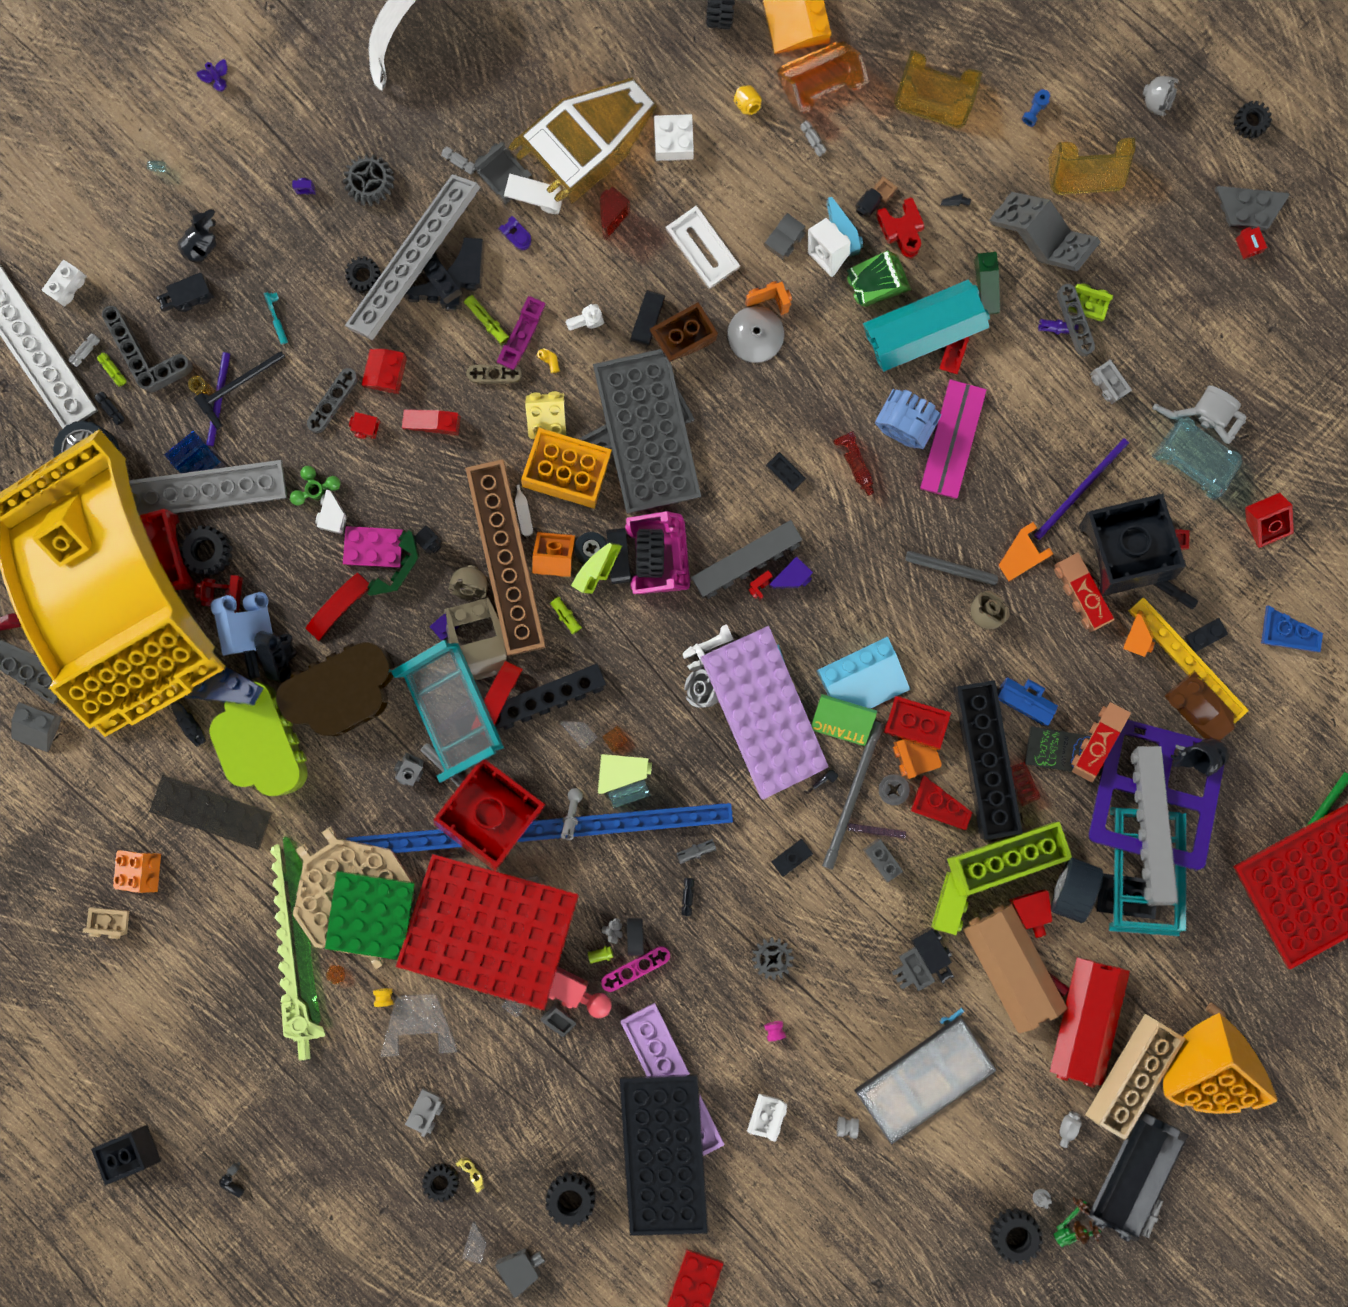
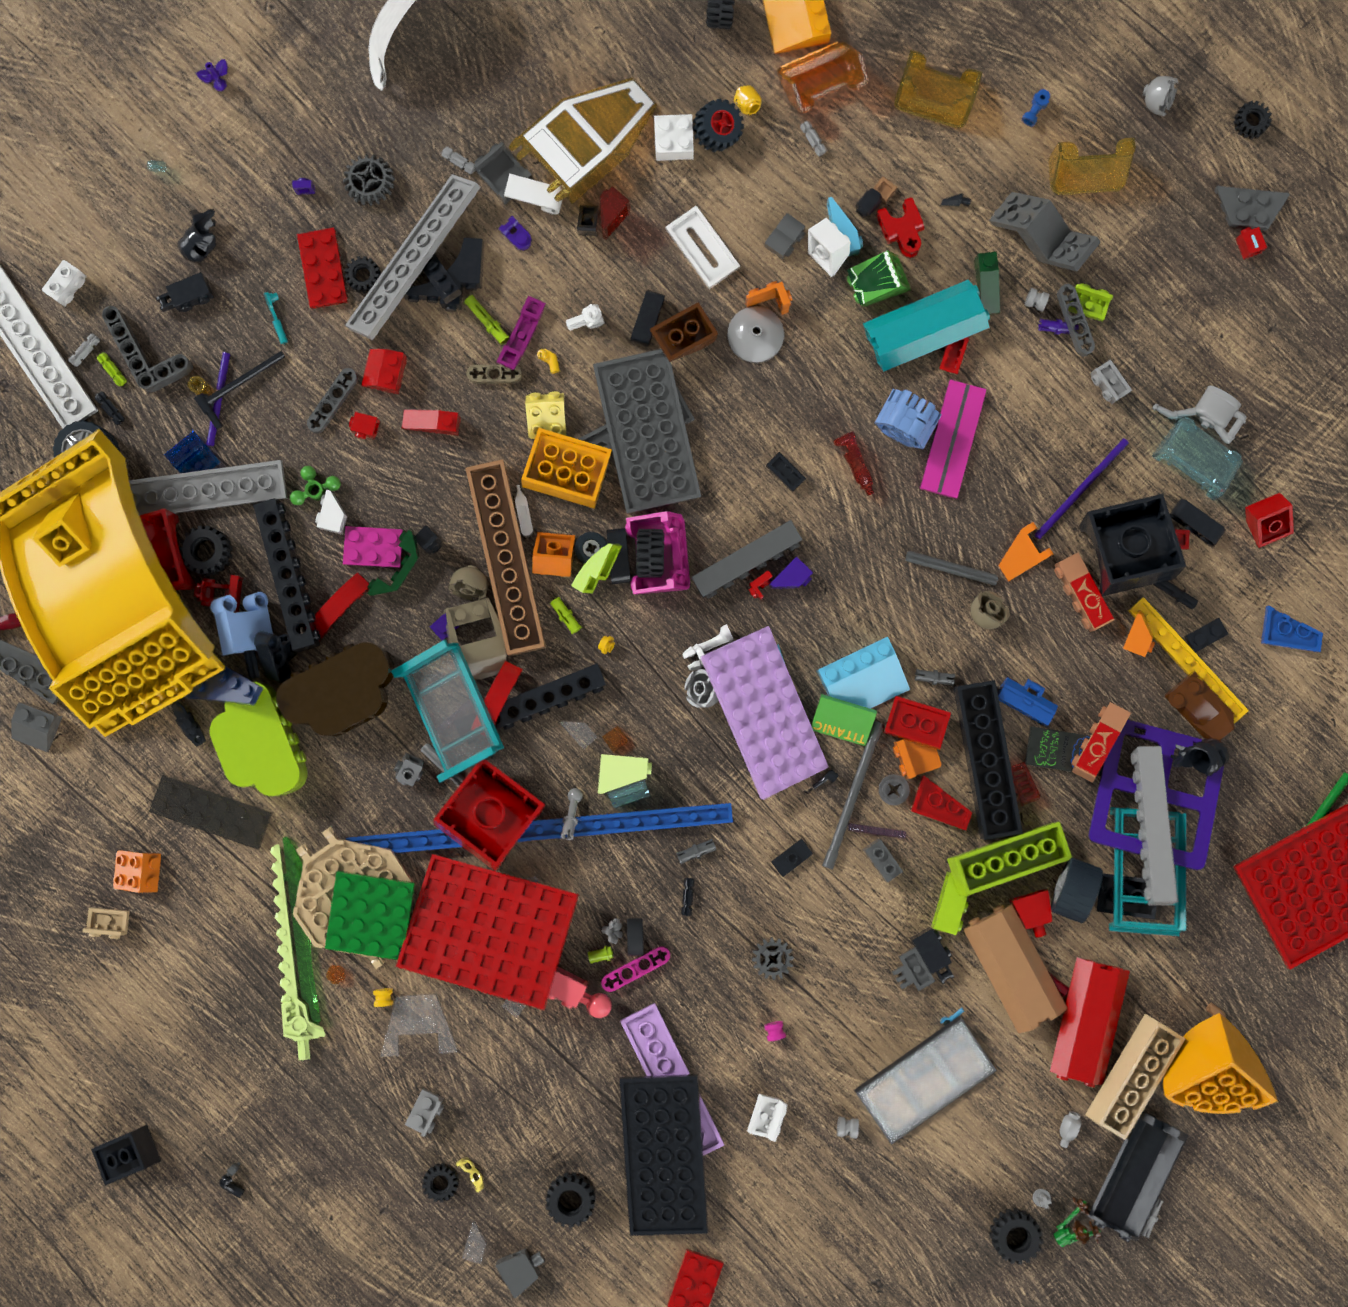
dark grey slope [540,1002,577,1037] -> none
none -> black brick [253,498,321,652]
none -> red plate [297,227,348,309]
none -> black slope [577,205,599,236]
none -> yellow plate [598,636,615,654]
none -> black wheel [692,99,744,152]
none -> dark grey pin [915,669,955,686]
none -> light grey wheel [1024,288,1049,312]
none -> black beam [1170,499,1226,547]

